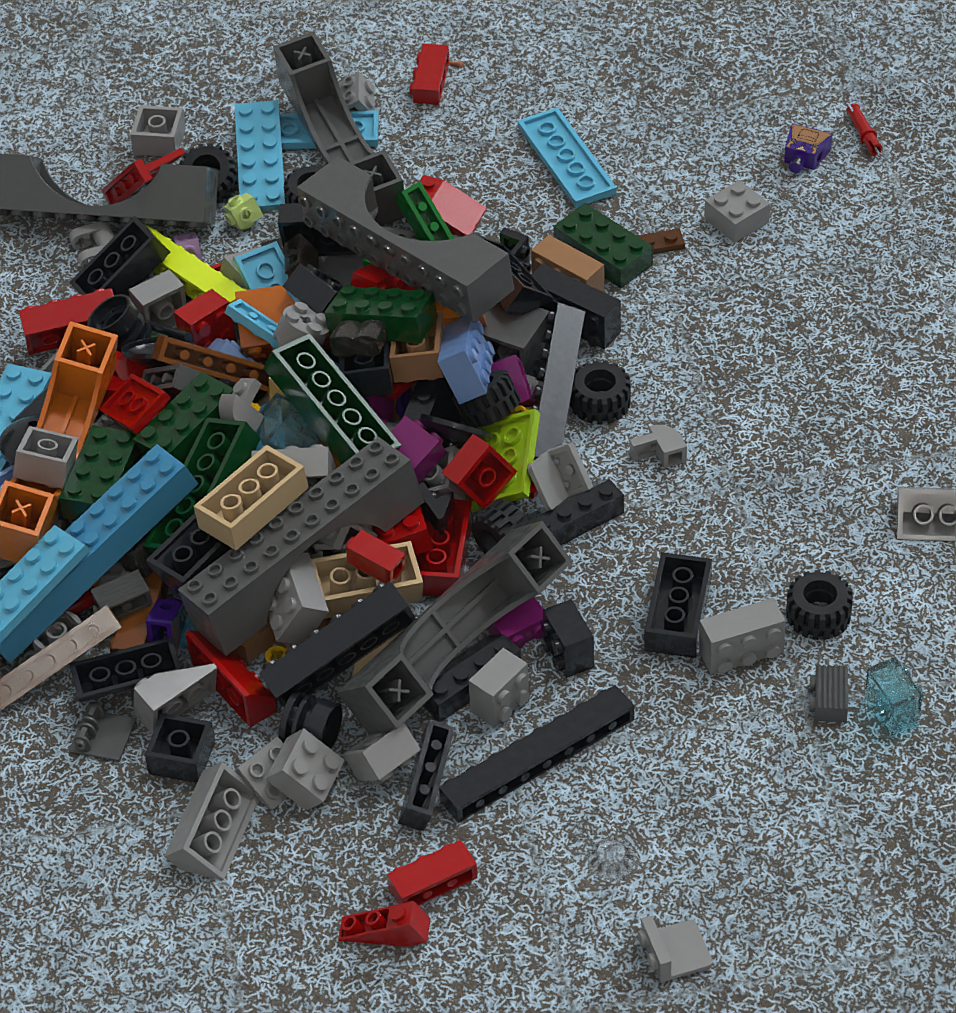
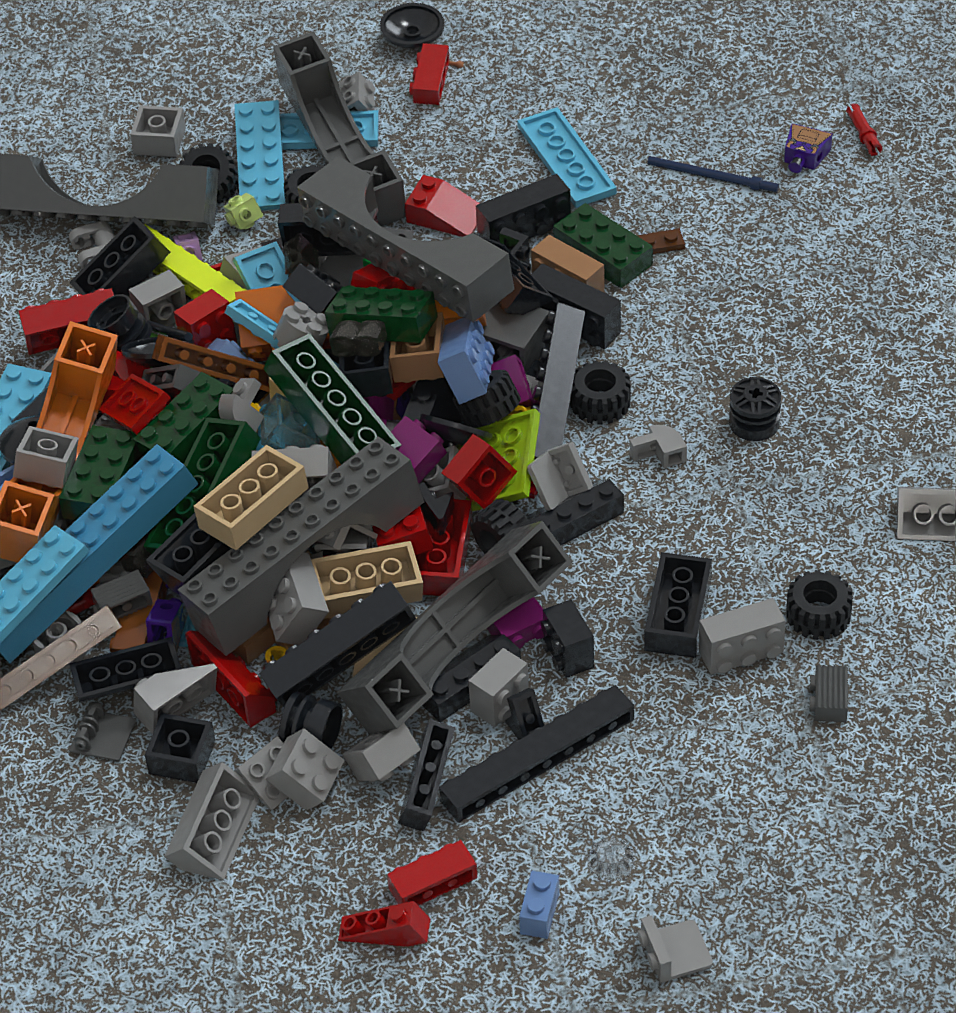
red fence [101,147,185,205] -> none
red brick [345,529,405,584] -> none
green brick [394,181,454,241] -> none
light grey brick [704,180,770,243] -> none
clear light blue brick [864,657,924,737] -> none
none -> black dish [380,3,444,48]
none -> black brick [476,174,571,243]
none -> black slope [505,688,545,740]
none -> medium blue brick [519,870,560,939]
none -> dark blue bar [647,156,779,193]
none -> black wheel [729,377,781,441]

